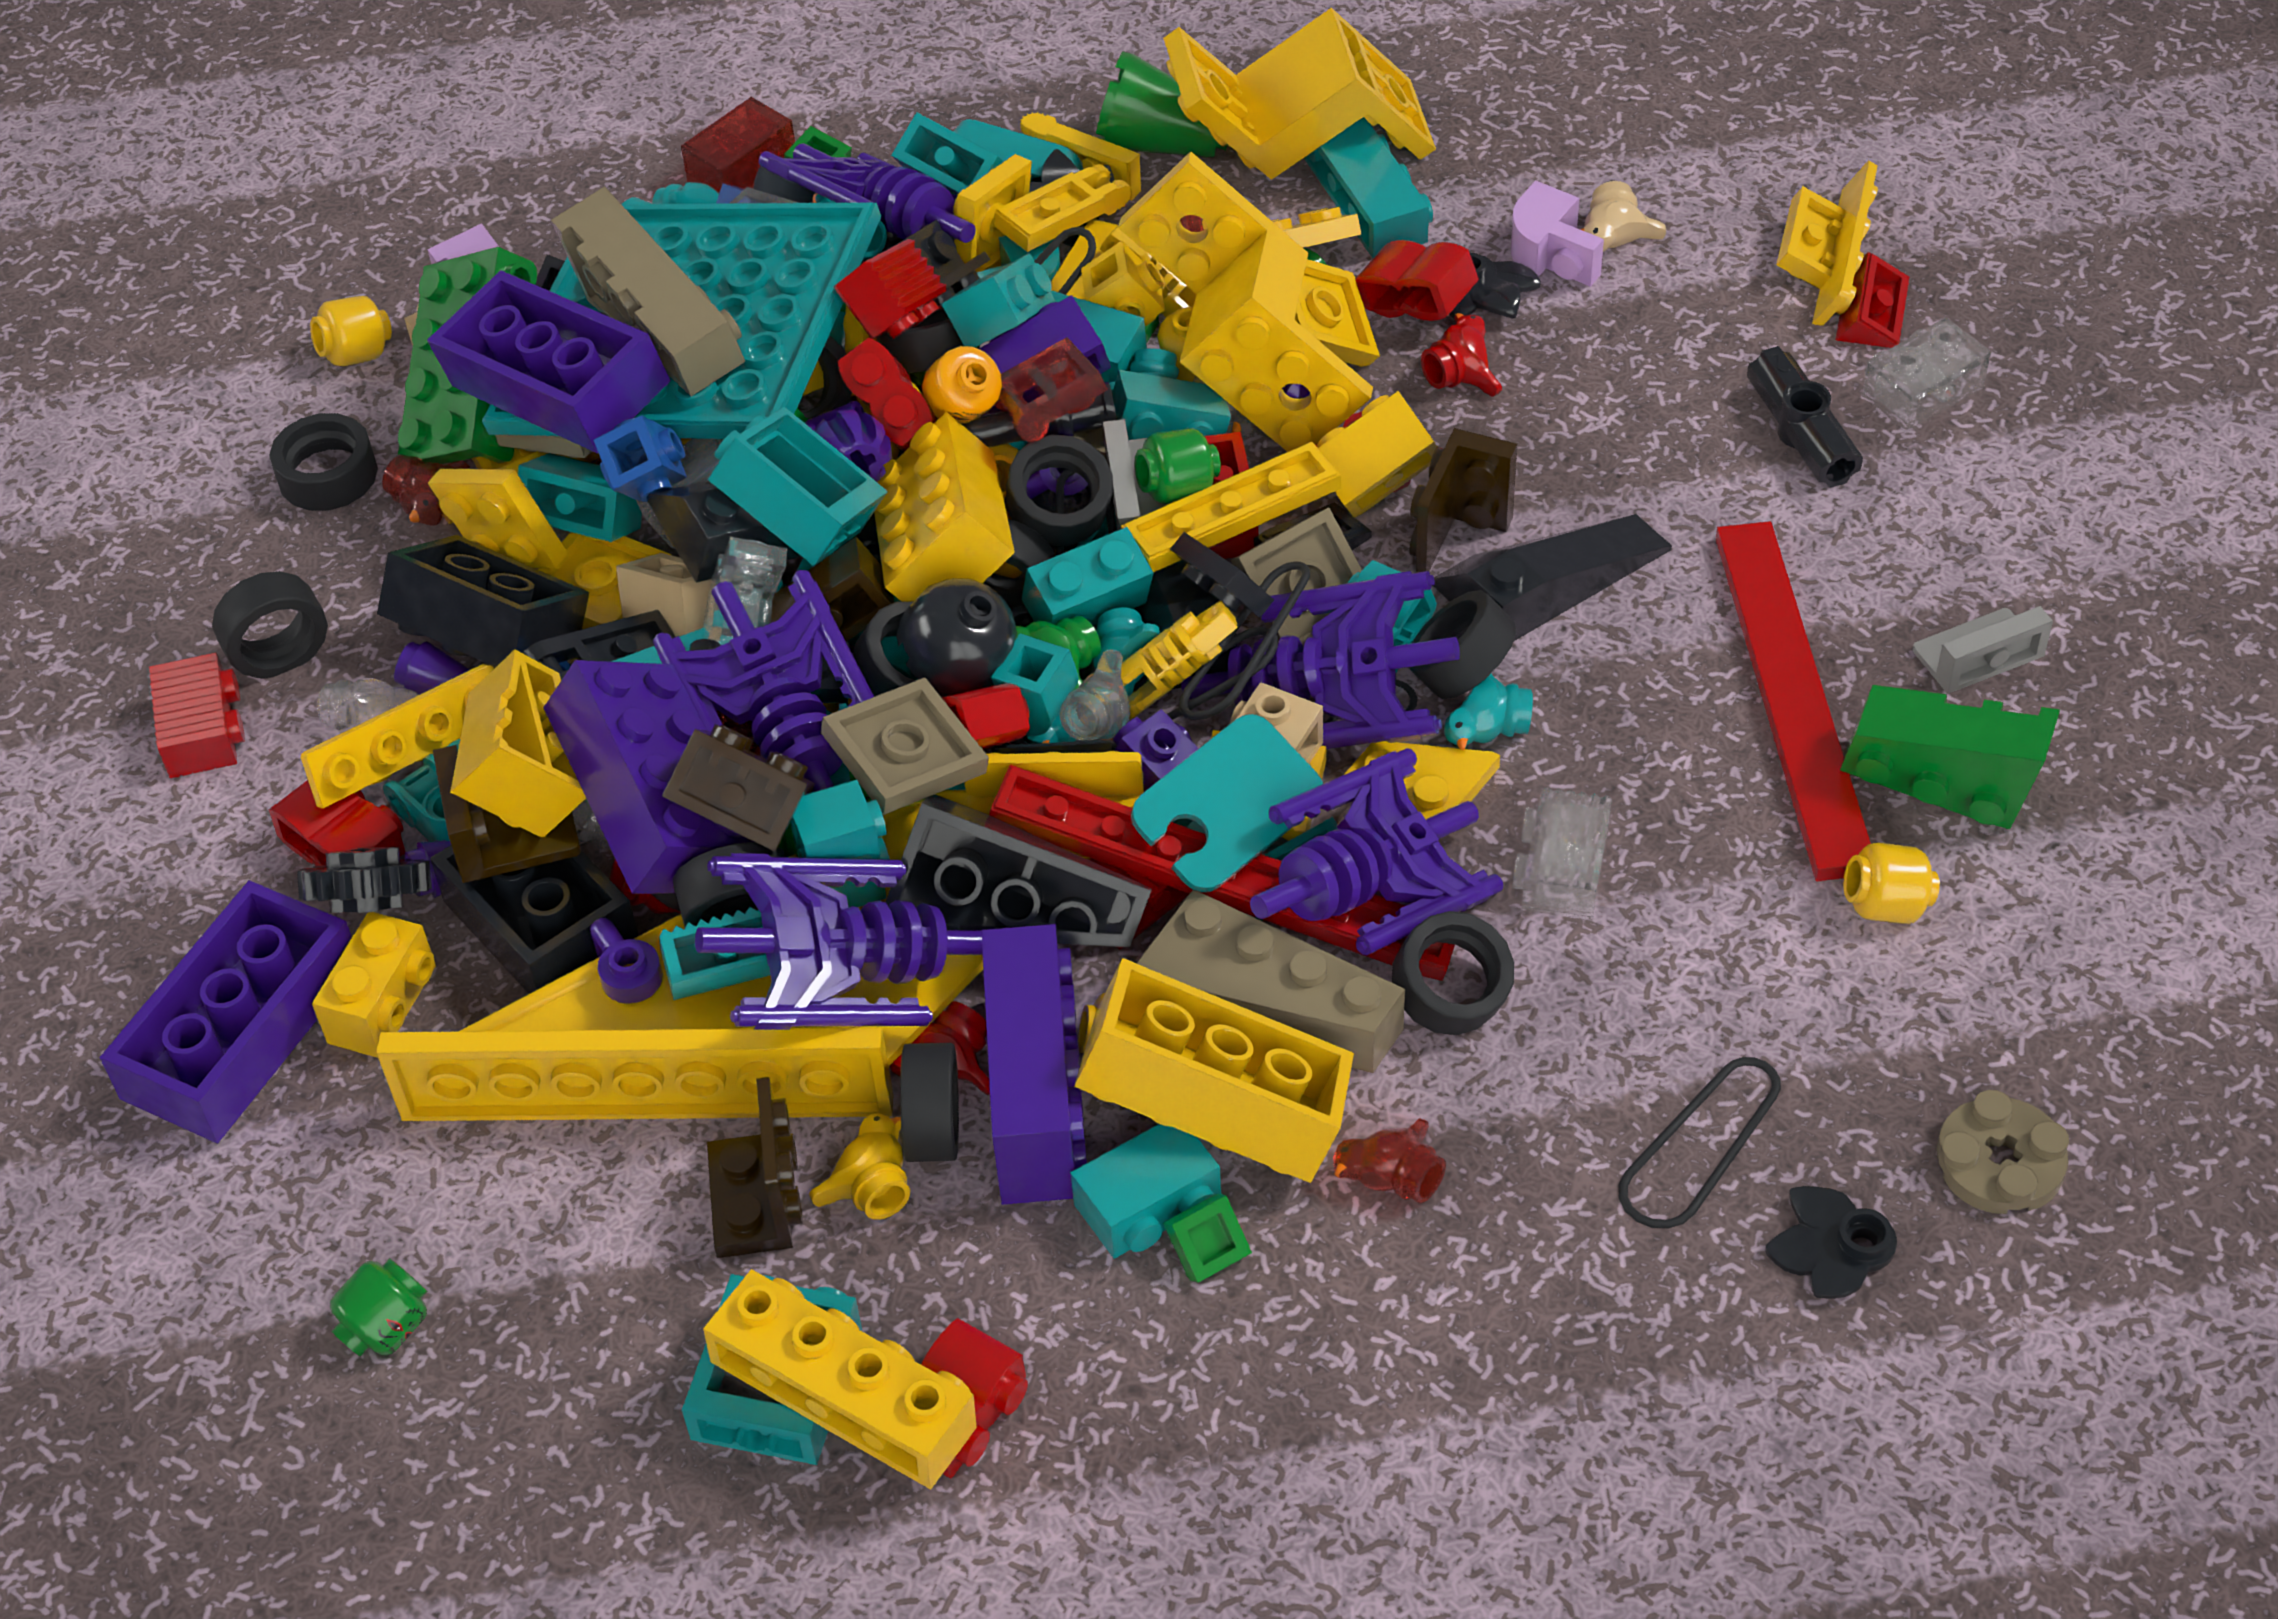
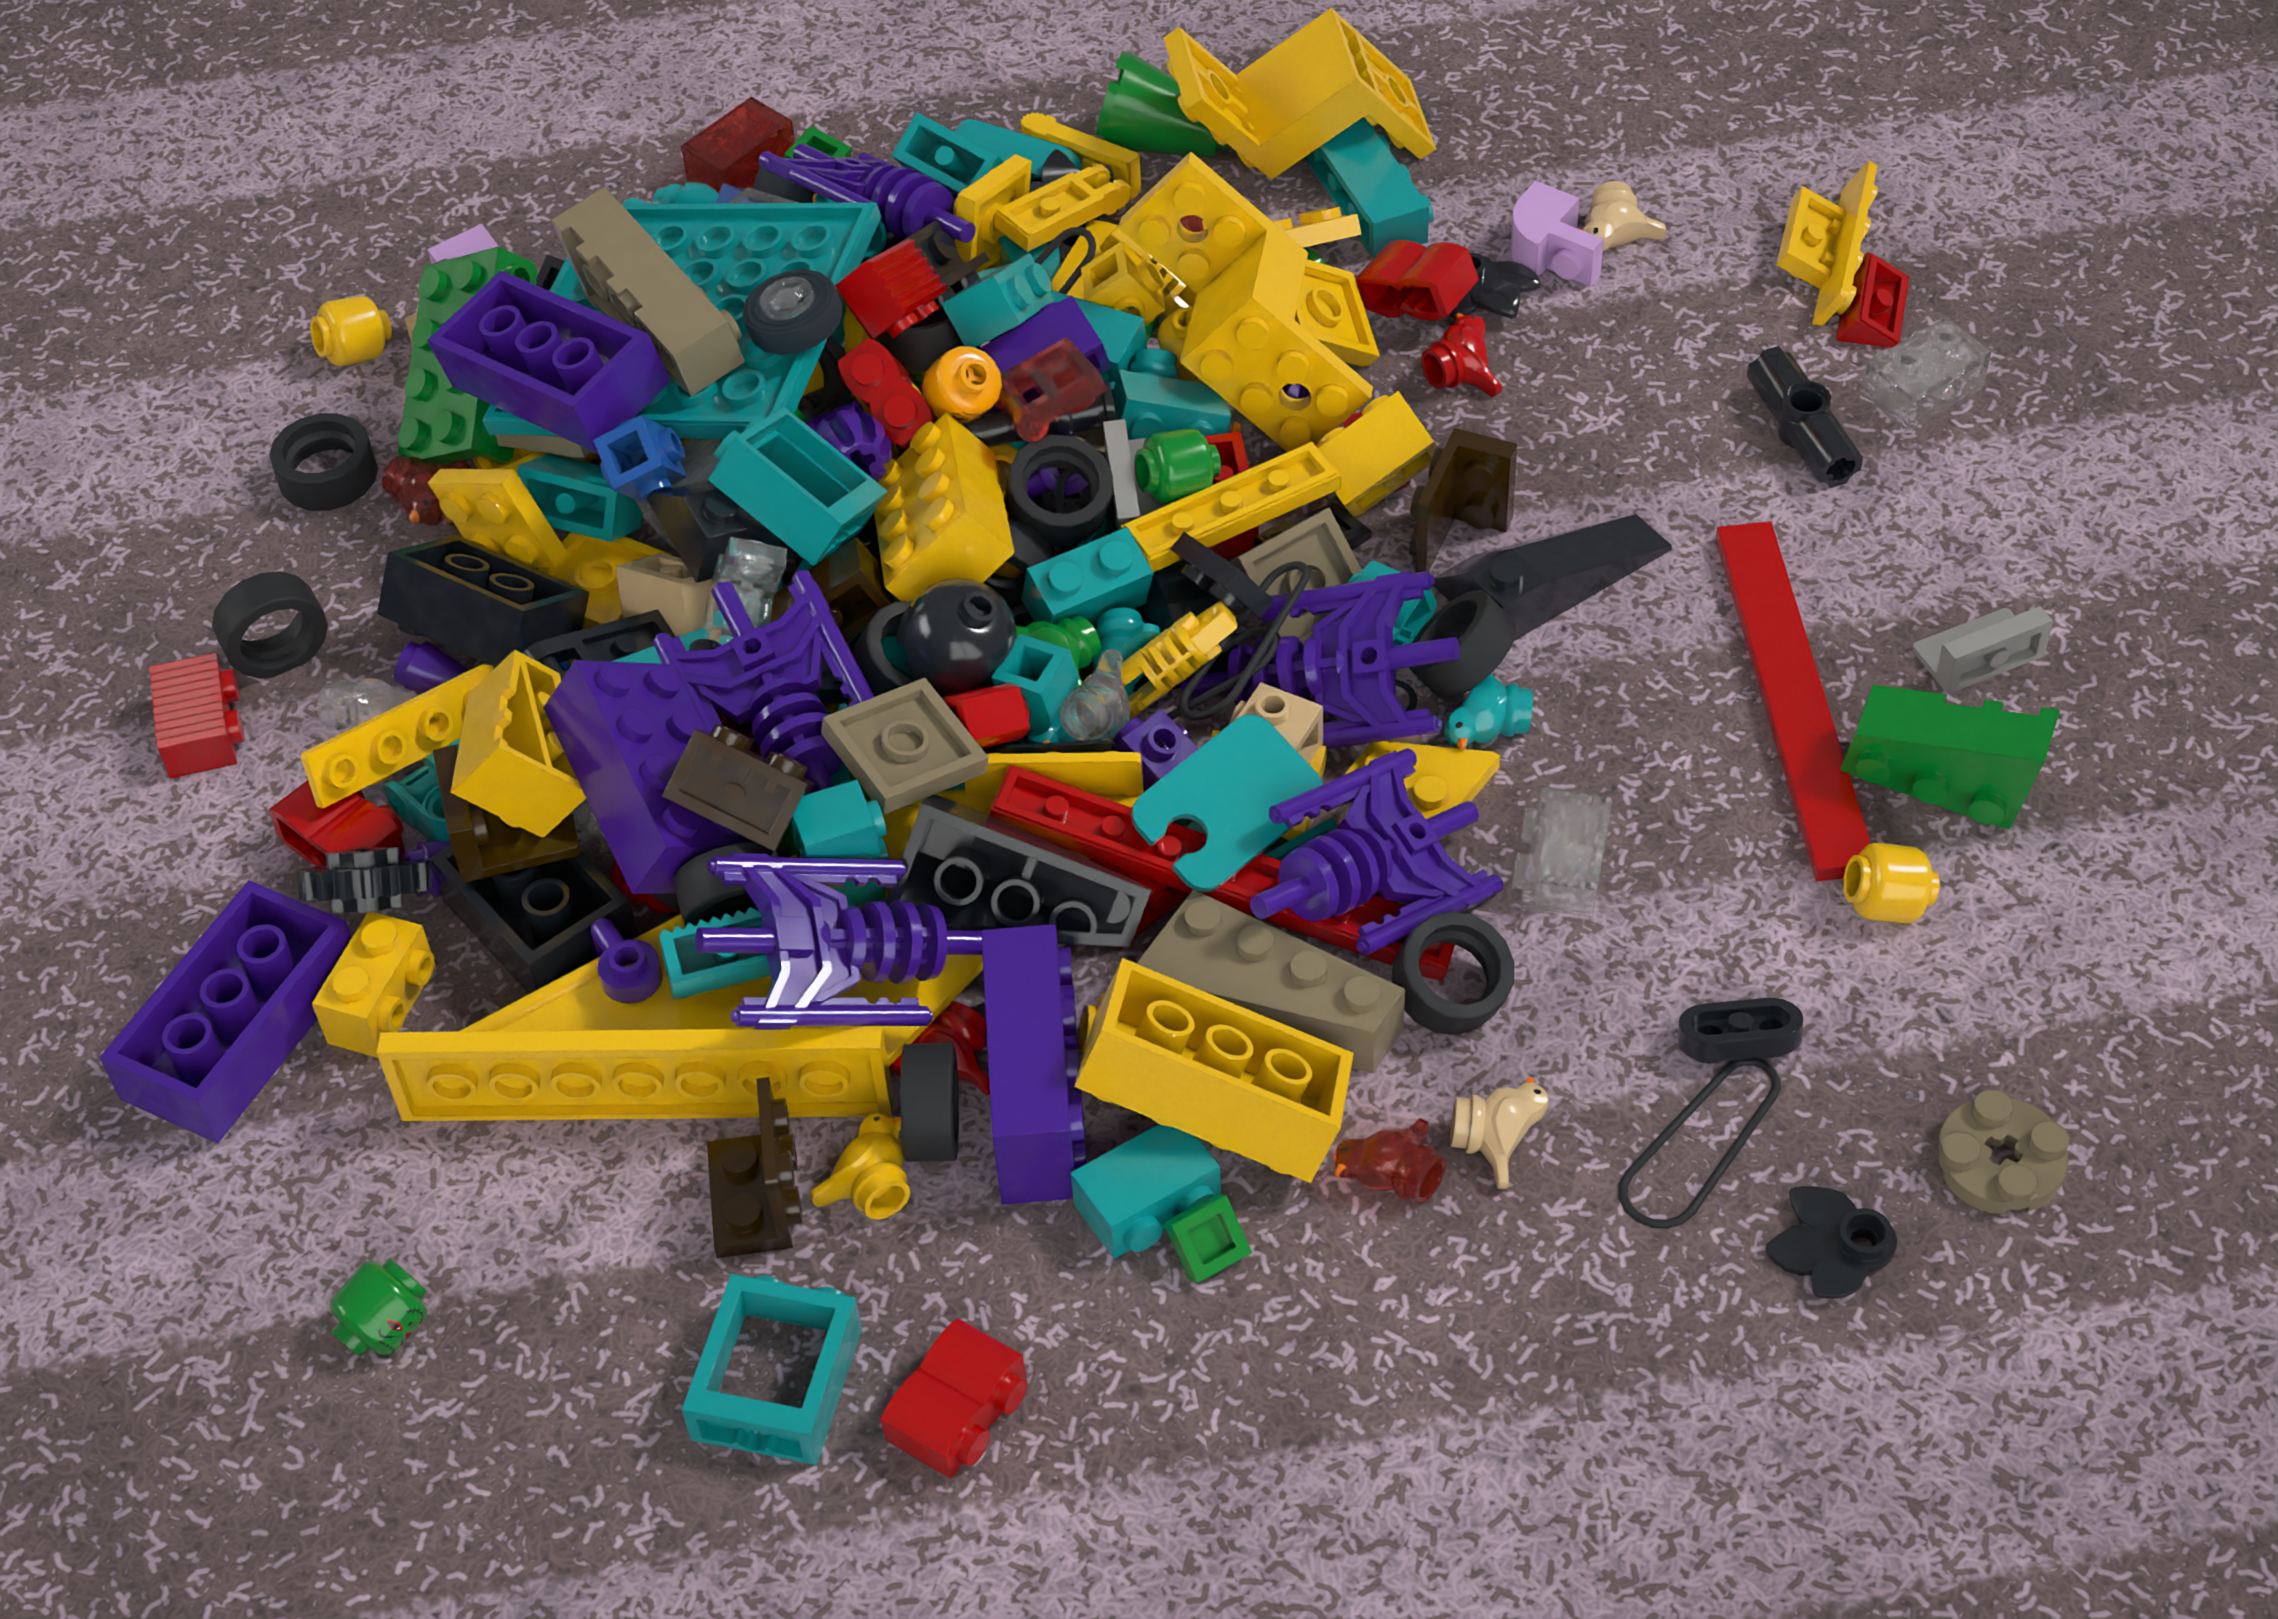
yellow brick [703,1269,977,1490] -> none
none -> black wheel [742,269,842,355]
none -> tan animal [1450,1076,1549,1189]
none -> black plate [1678,998,1803,1064]

